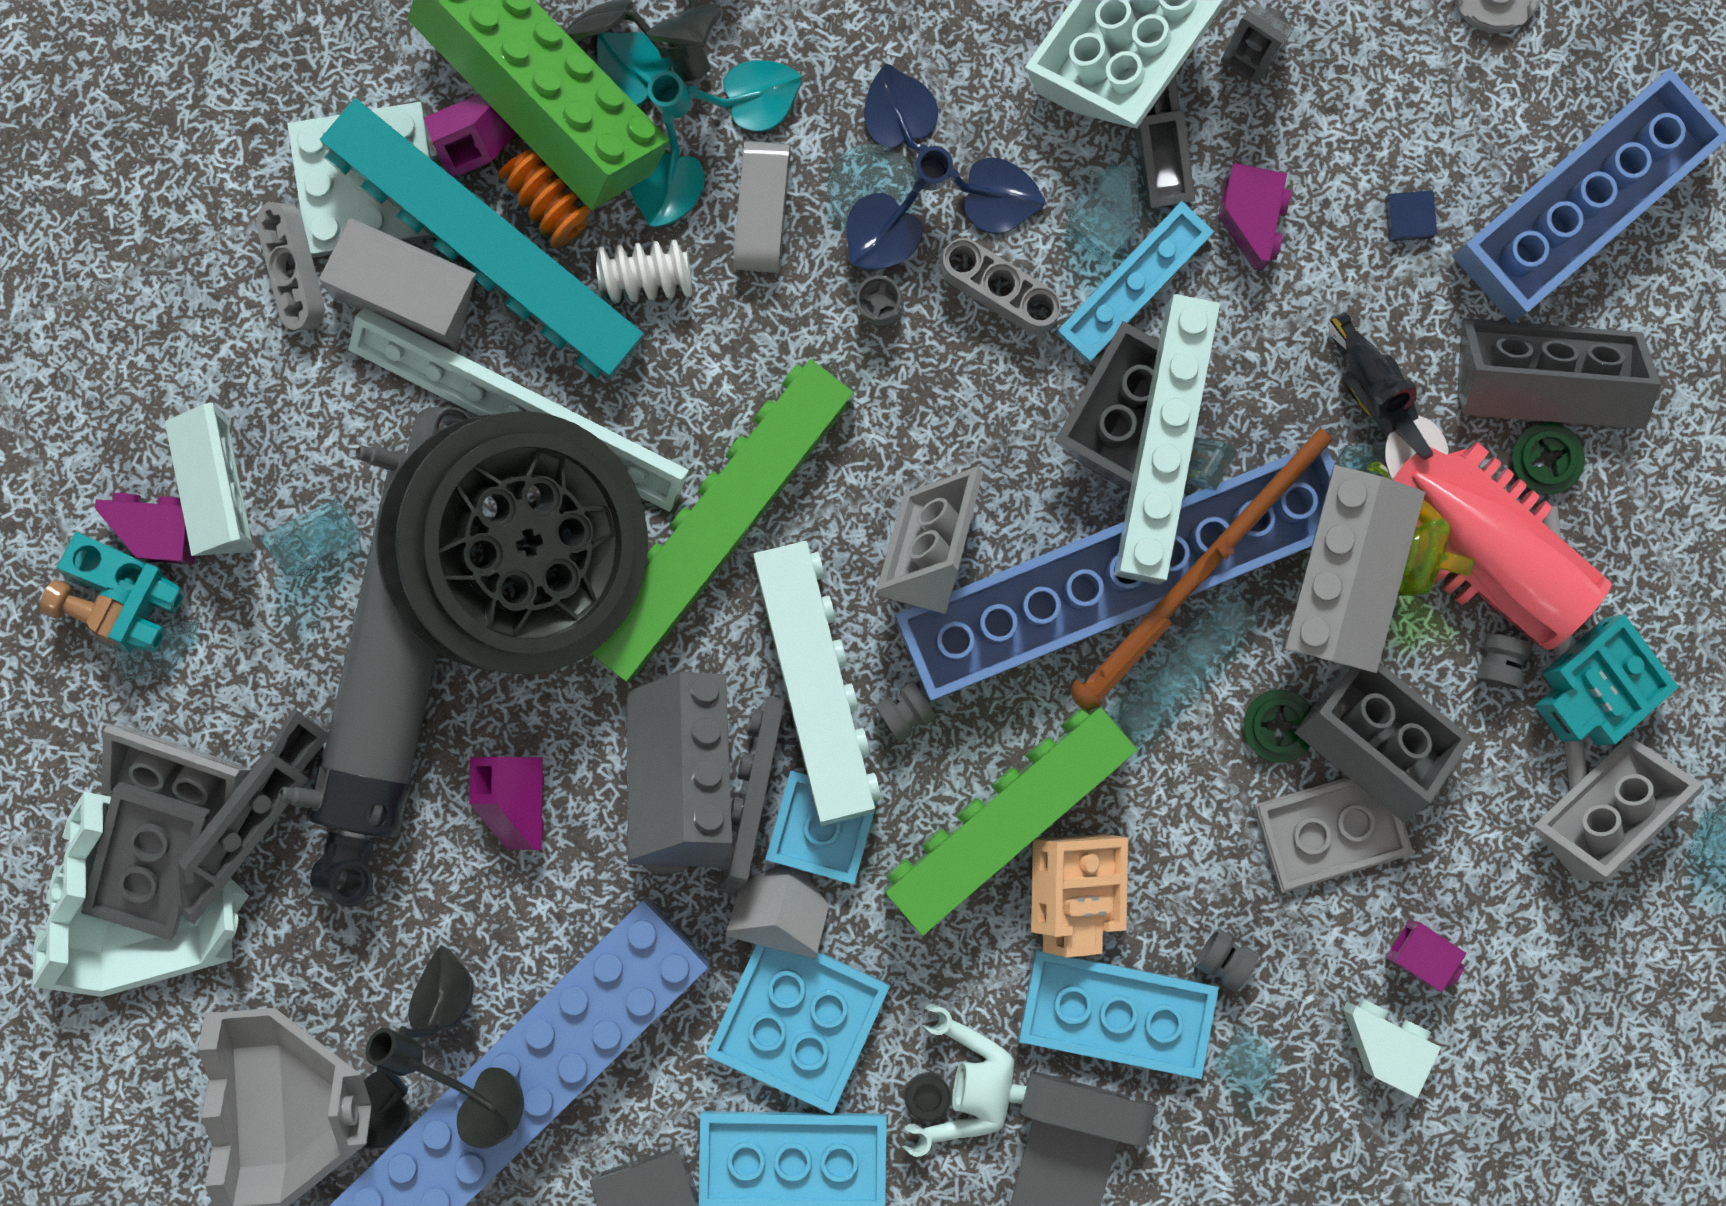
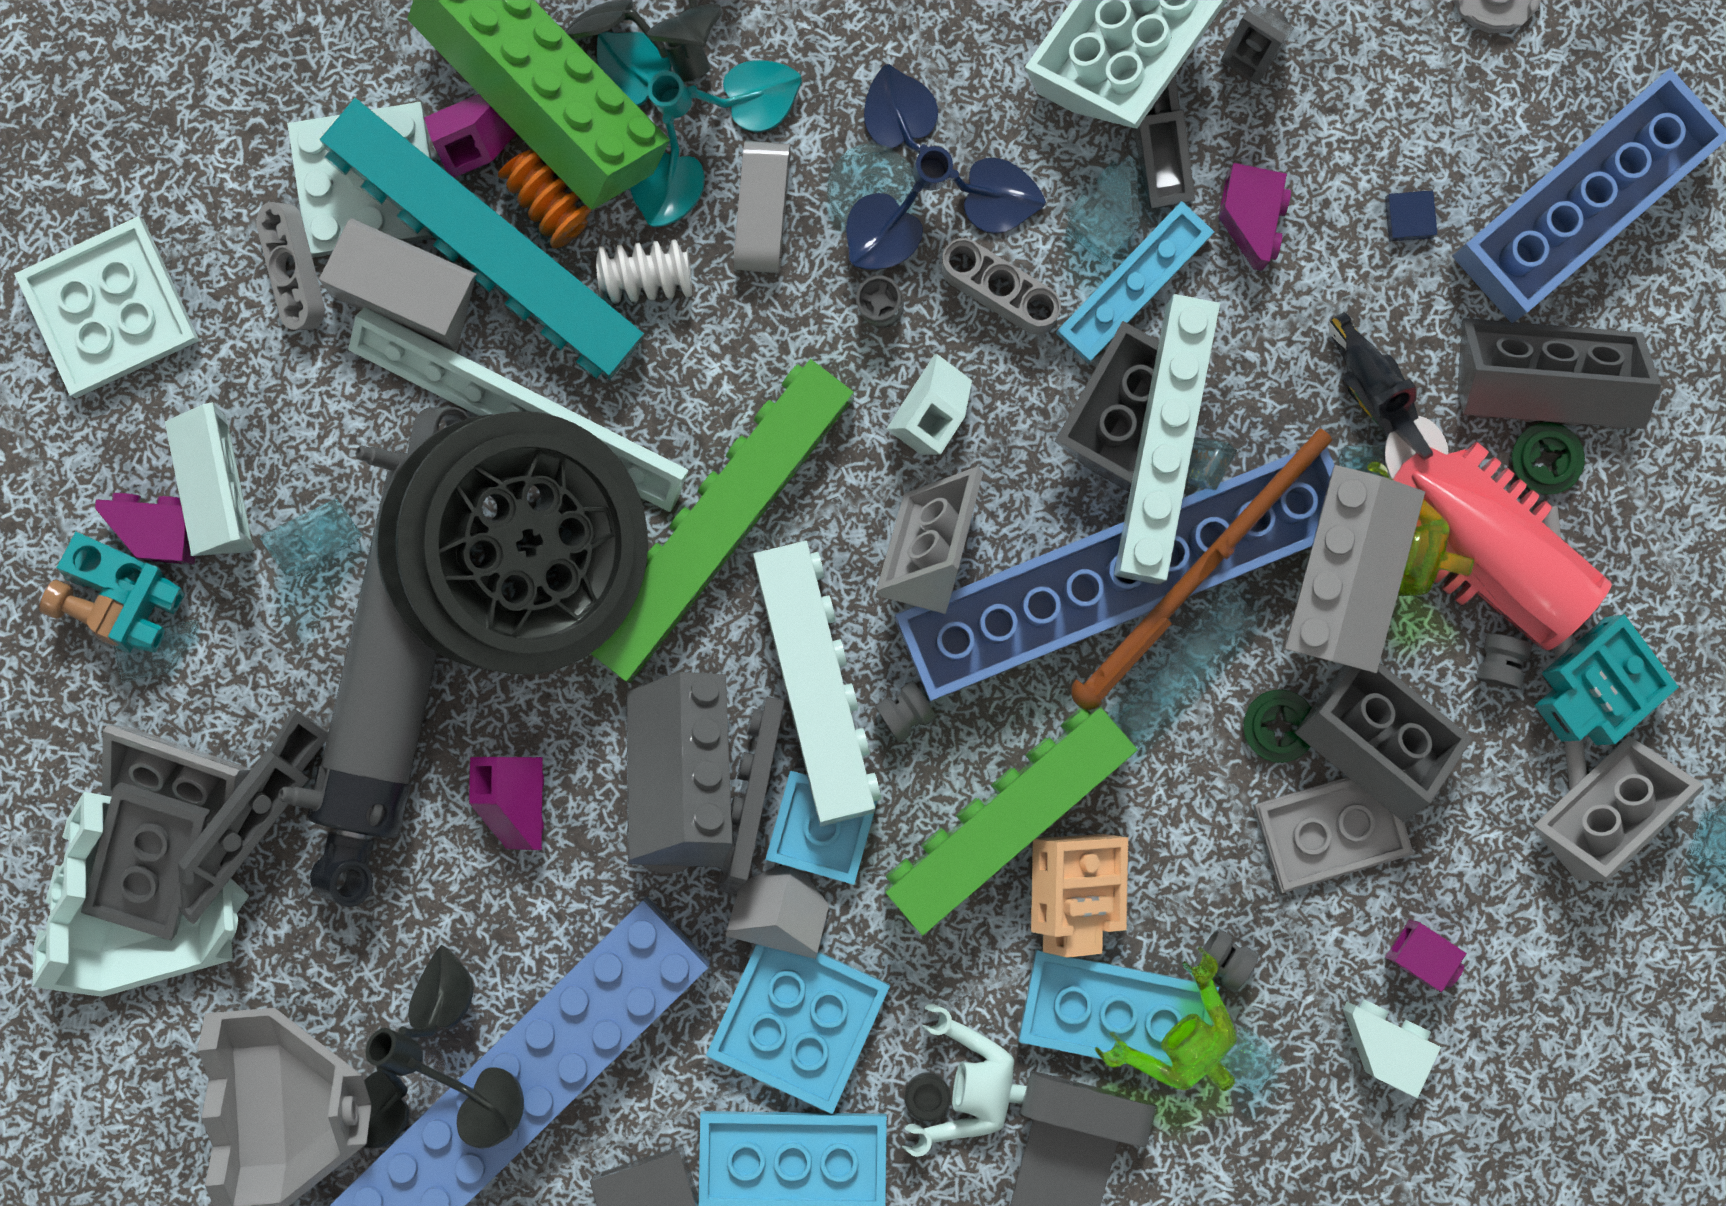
none -> light aqua plate [15,216,200,398]
none -> light aqua slope [886,354,972,455]
none -> clear neon green piece [1095,947,1237,1091]

